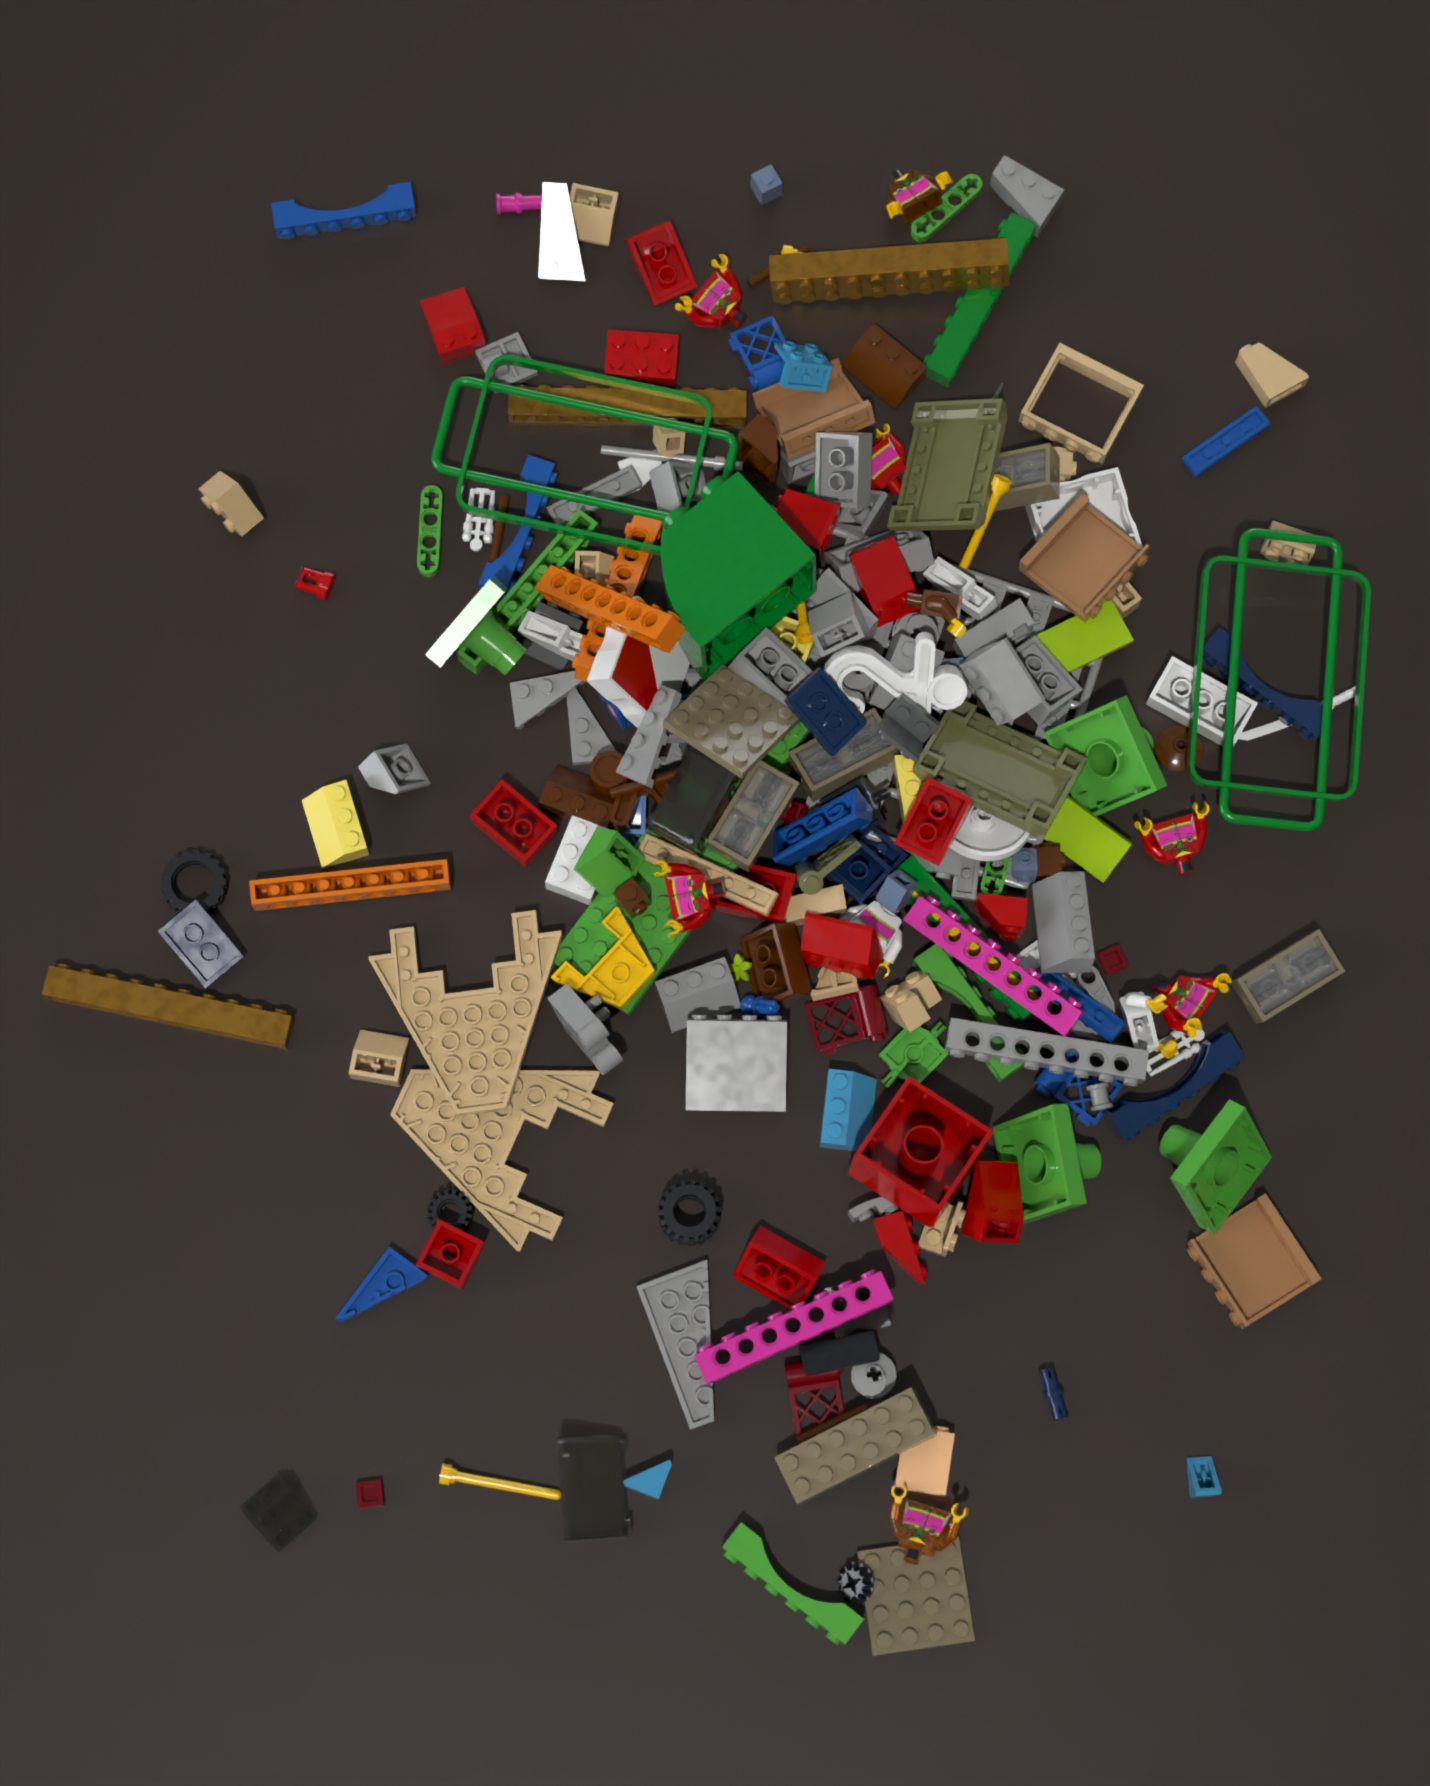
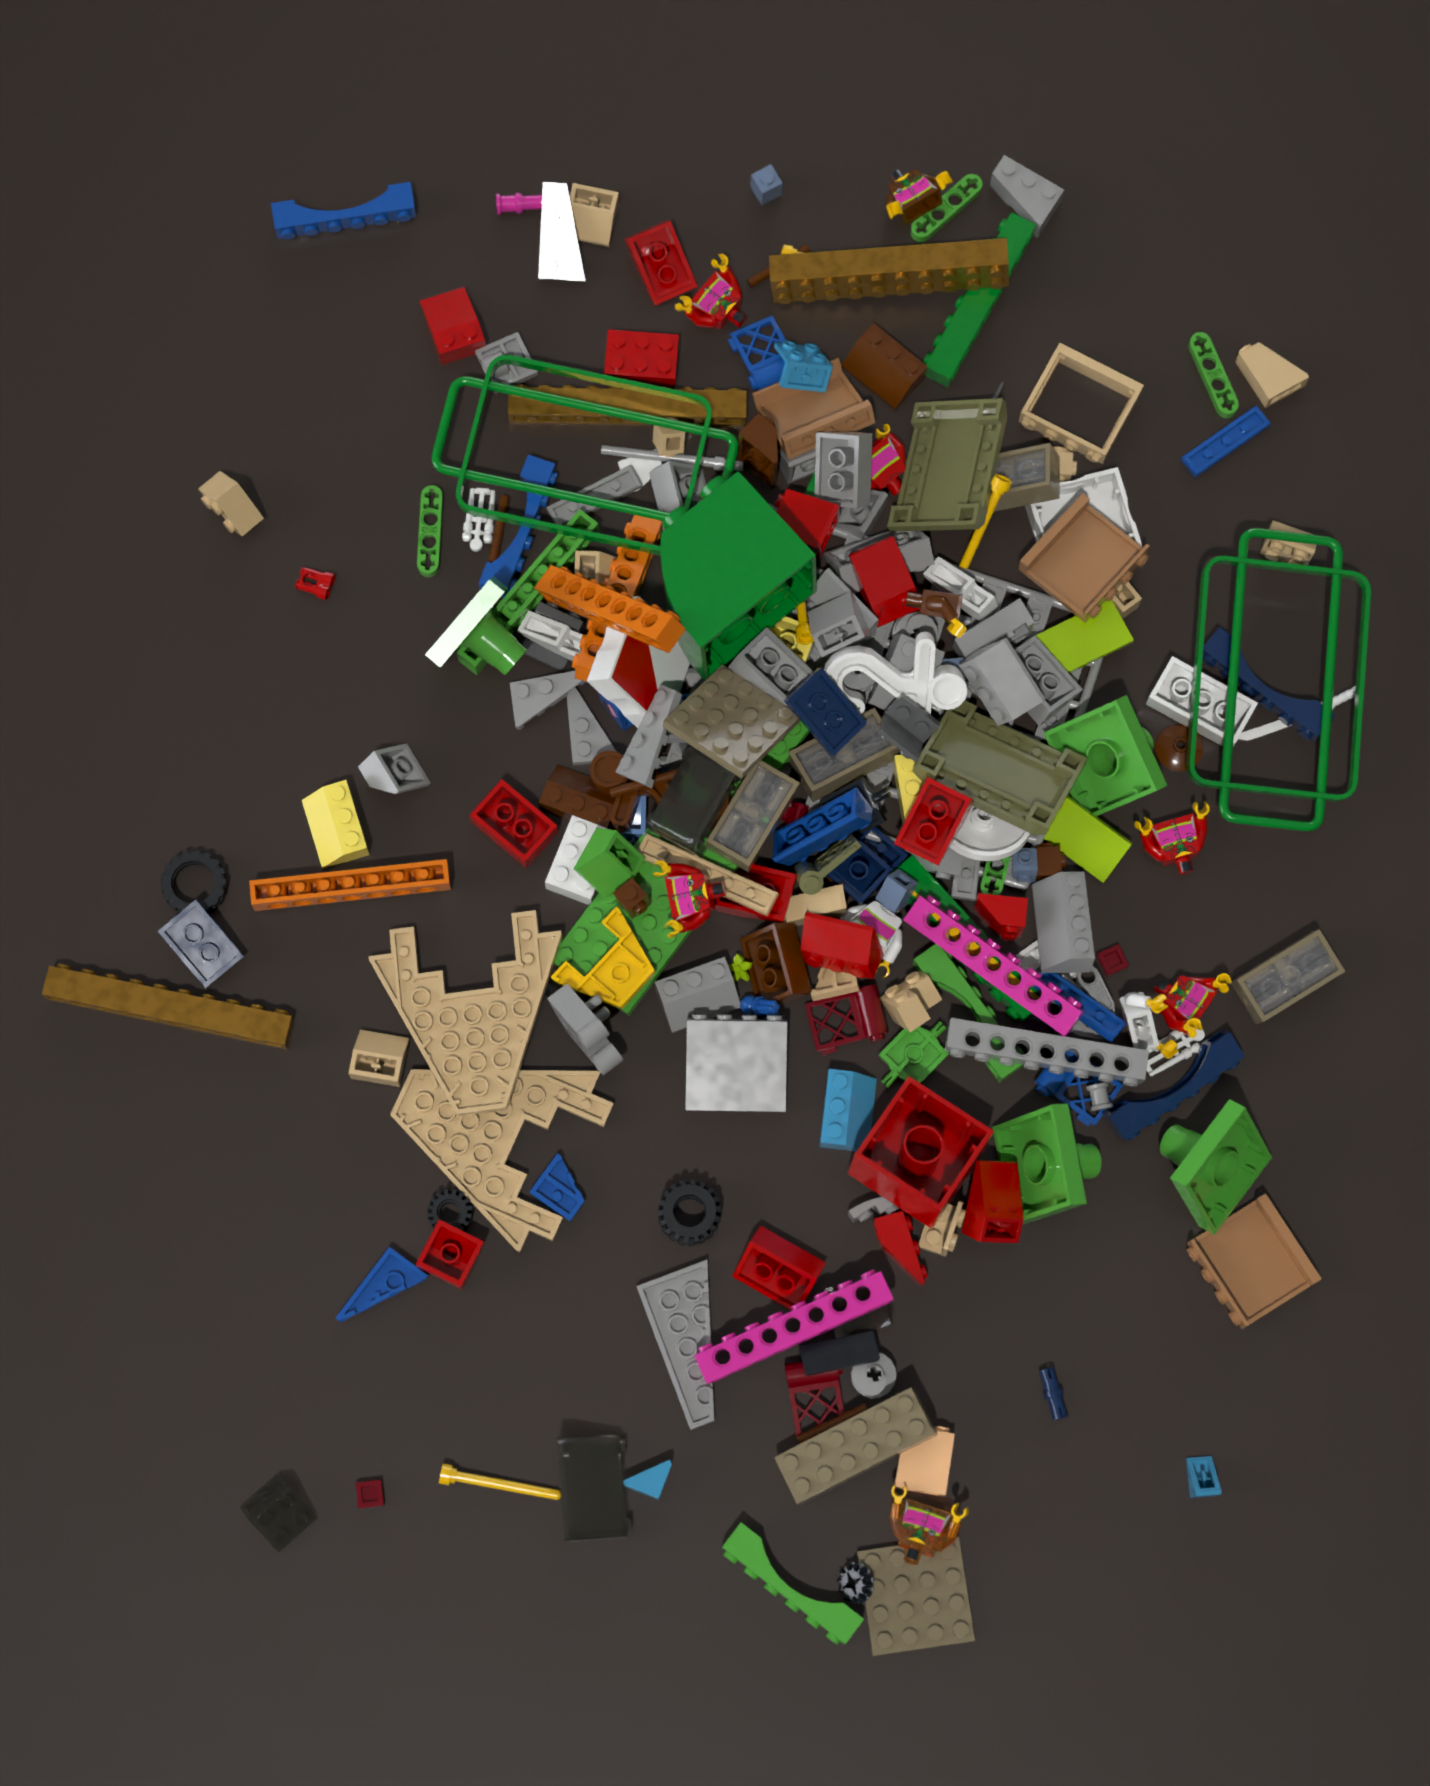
none -> blue wing [529,1153,585,1222]
none -> bright green beam [1188,332,1239,418]

